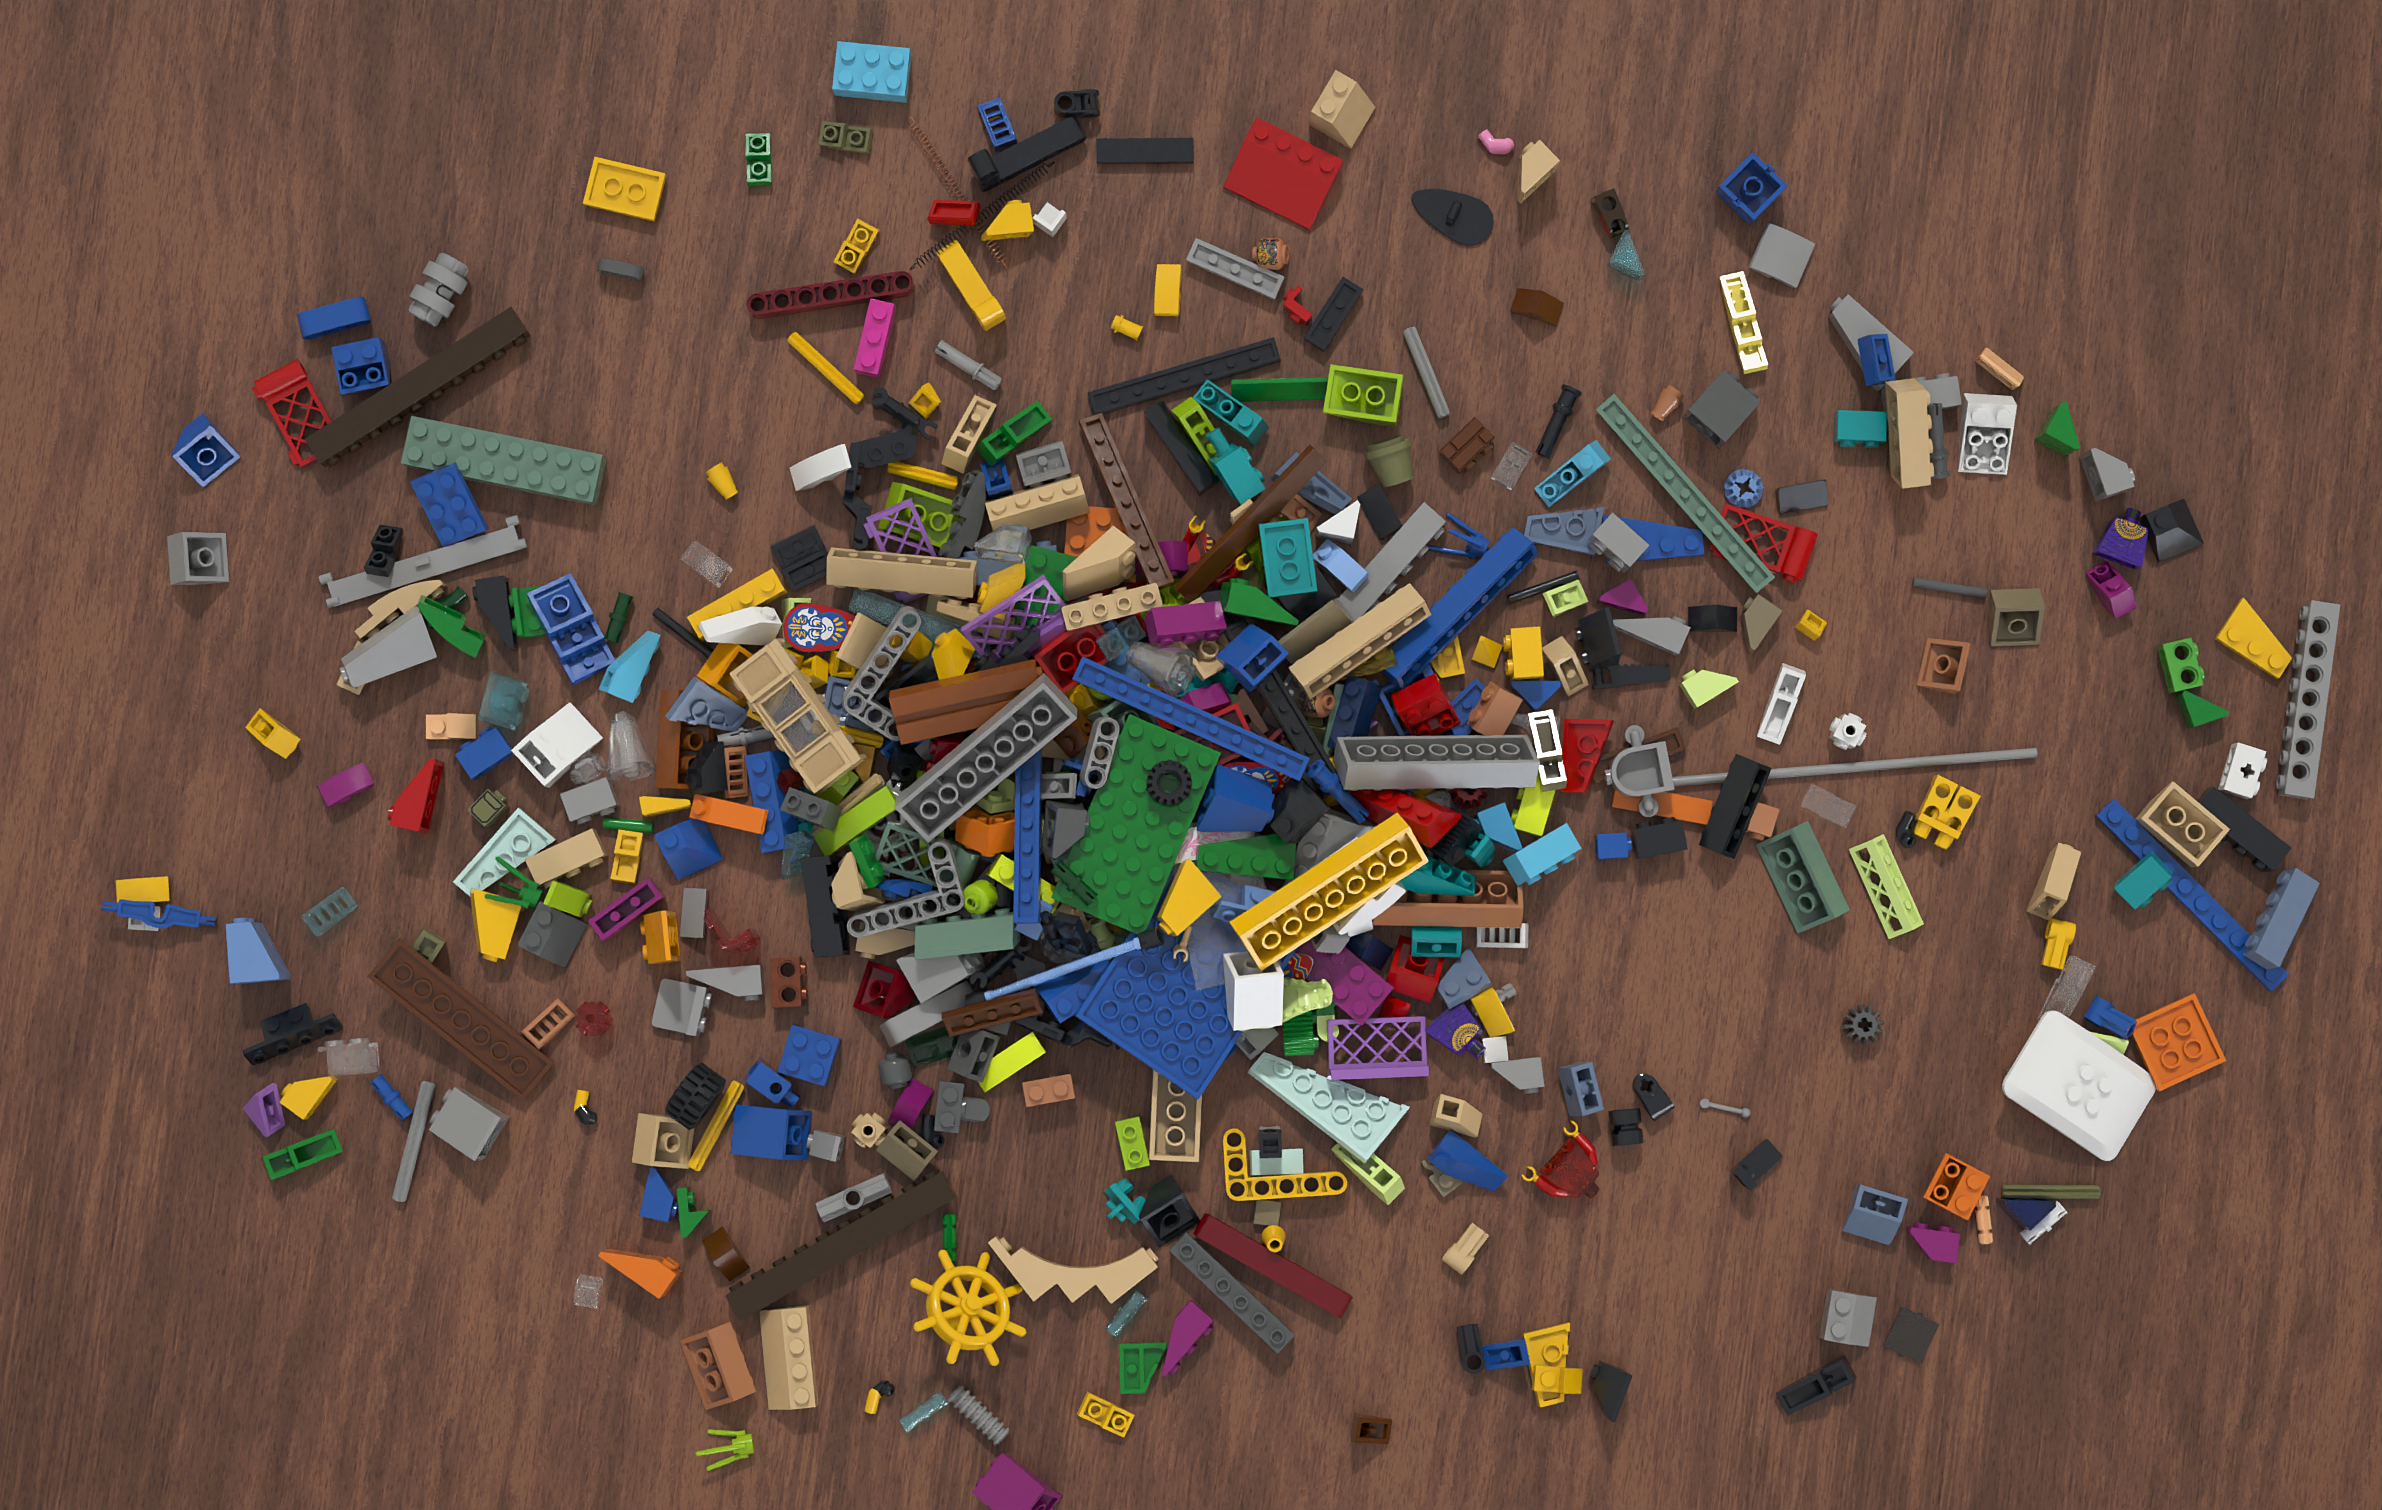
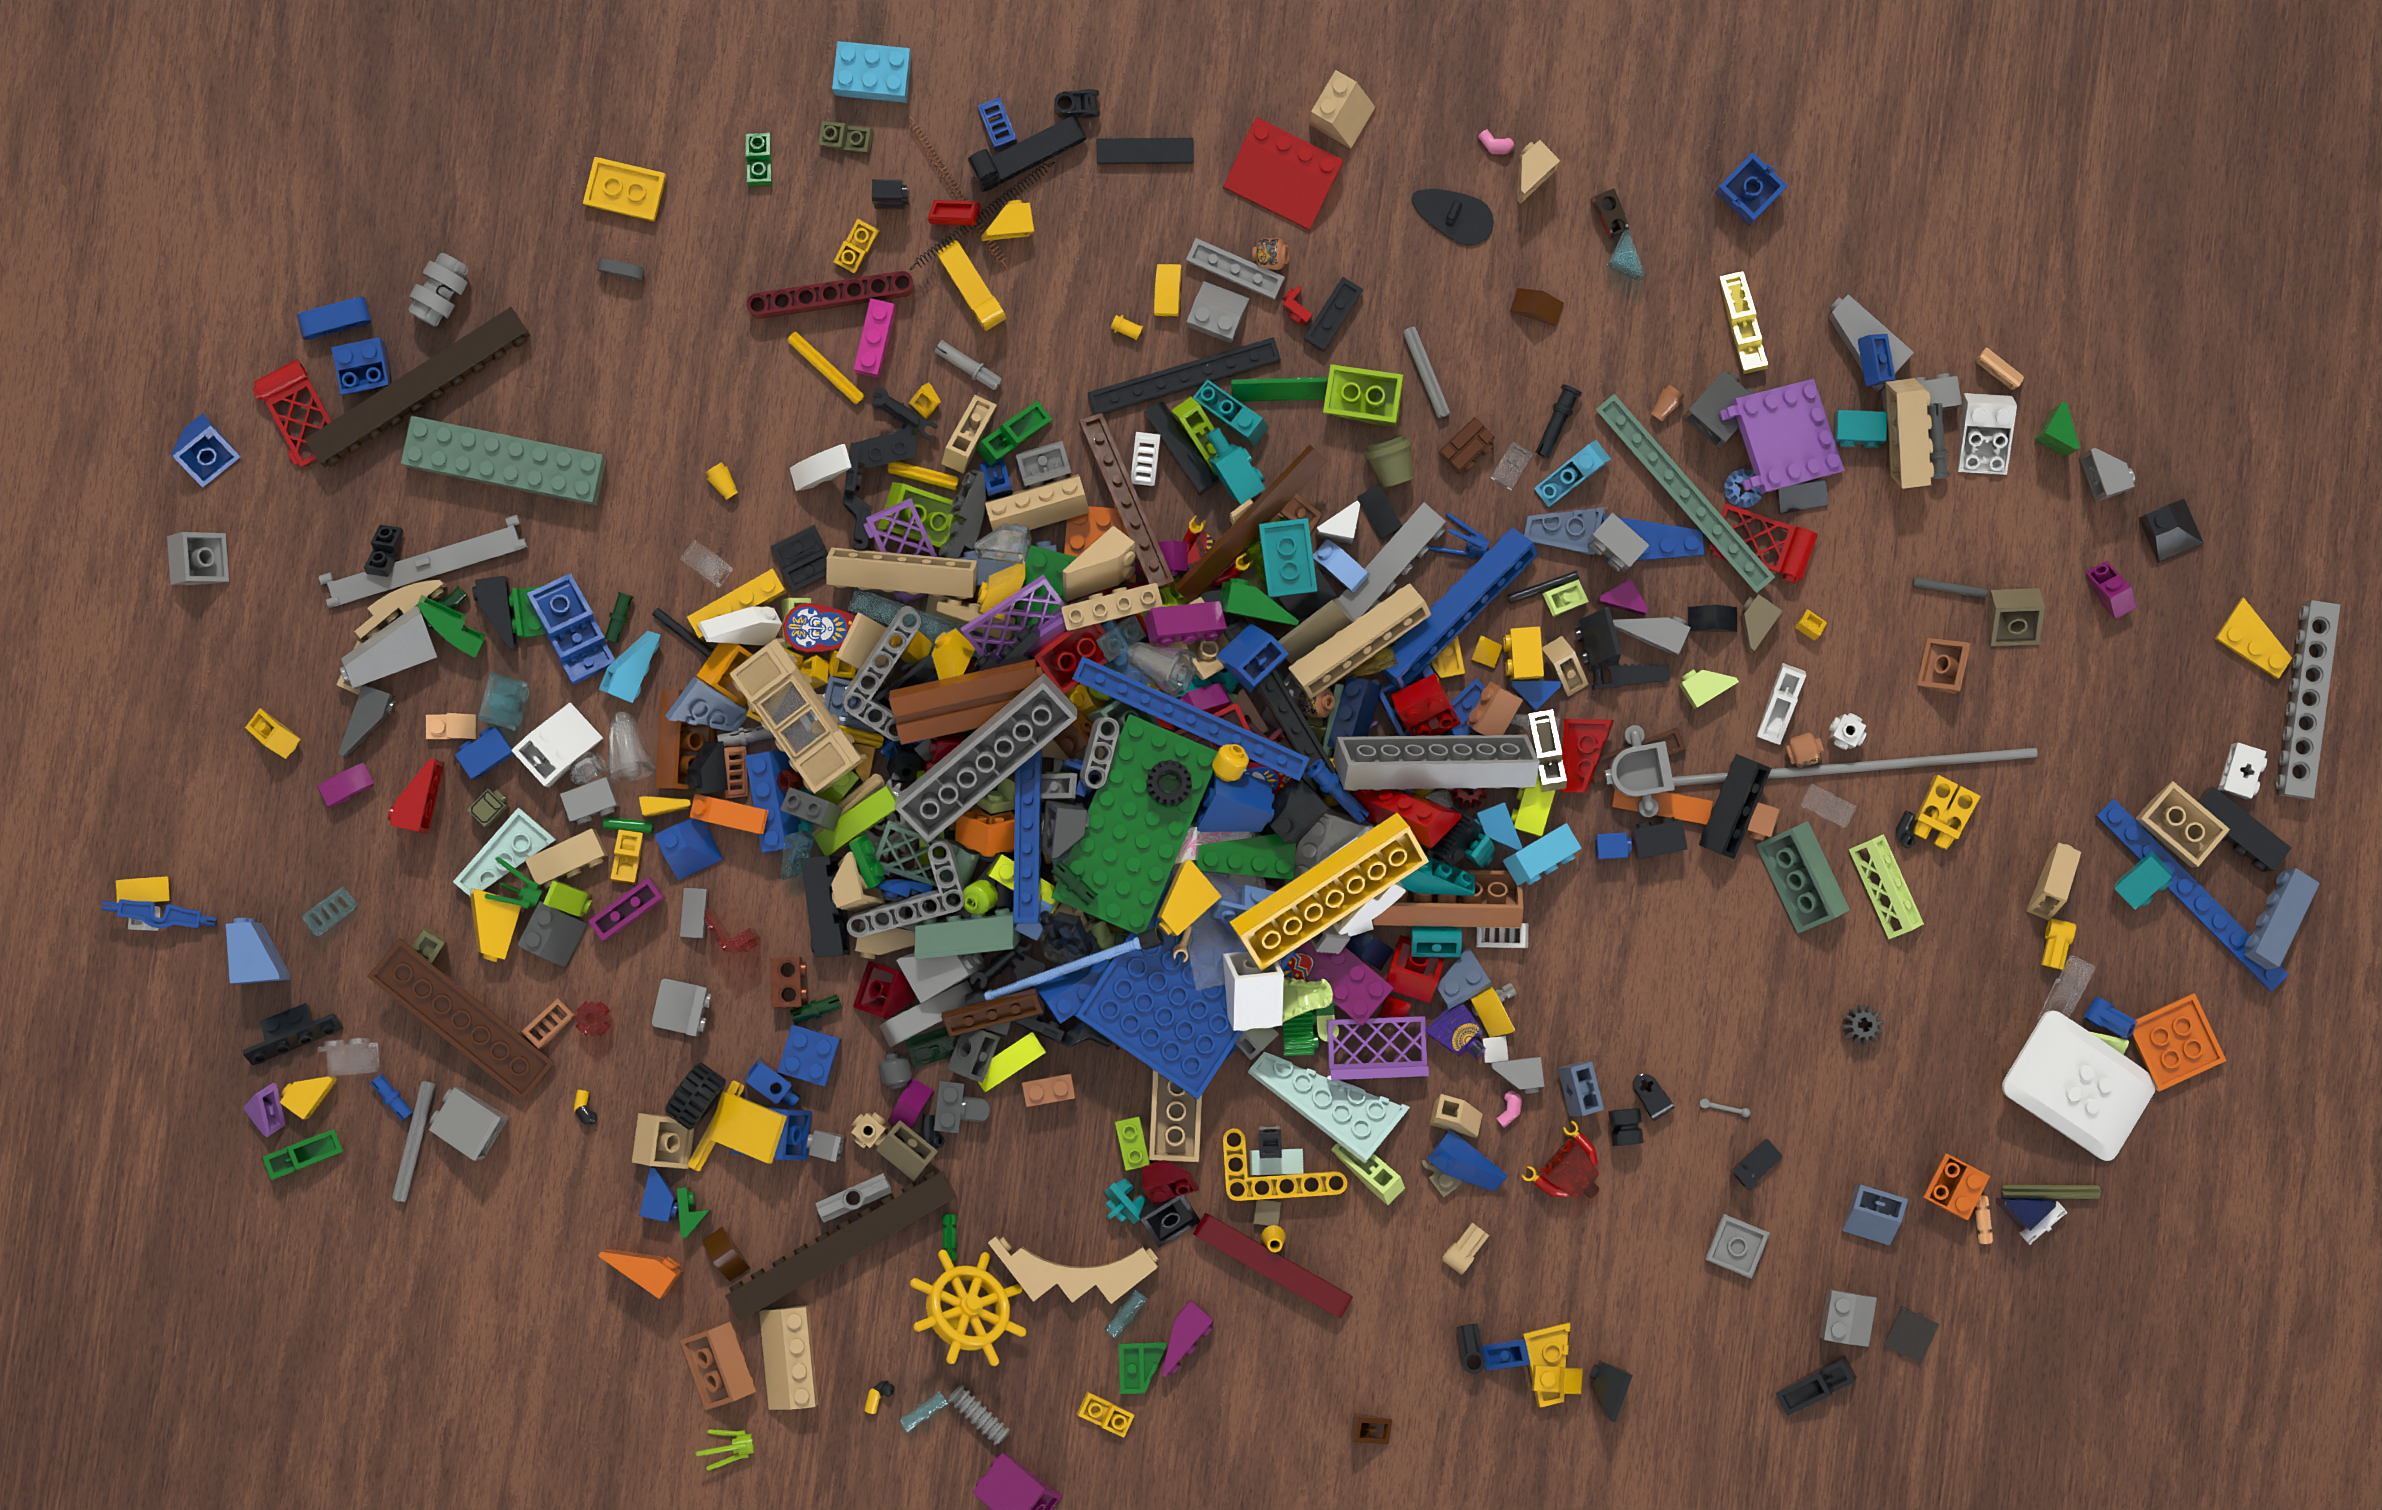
blue plate [410,462,488,547] -> none
clear slope [573,1274,603,1309] -> none
light orange slope [640,910,681,964] -> none
light grey slope [686,965,765,1001] -> none
white panel [1032,202,1067,237] -> none
dark grey brick [1169,1231,1295,1354] -> none
sand blue wing [1270,452,1352,515] -> none
light grey slope [1749,223,1815,288] -> none
magenta slope [1906,1222,1960,1264] -> none
dark purple torso [2092,508,2148,570] -> none
bright green brick [2157,638,2205,694] -> none
green slope [2176,690,2229,729] -> none
none -> dark grey slope [338,685,396,757]
none -> yellow tile [708,1091,787,1163]
none -> dark green pin [790,994,842,1025]
none -> black brick [872,179,909,210]
none -> white slope [1131,432,1160,486]
none -> dark red slope [1142,1160,1199,1204]
none -> light grey slope [1186,281,1249,344]
none -> yellow head [1212,744,1249,782]
none -> bright pink arm [1496,1090,1522,1128]
none -> light grey plate [1705,1214,1770,1279]
none -> medium lavender plate [1719,379,1844,494]
none -> nougat head [1786,733,1824,768]

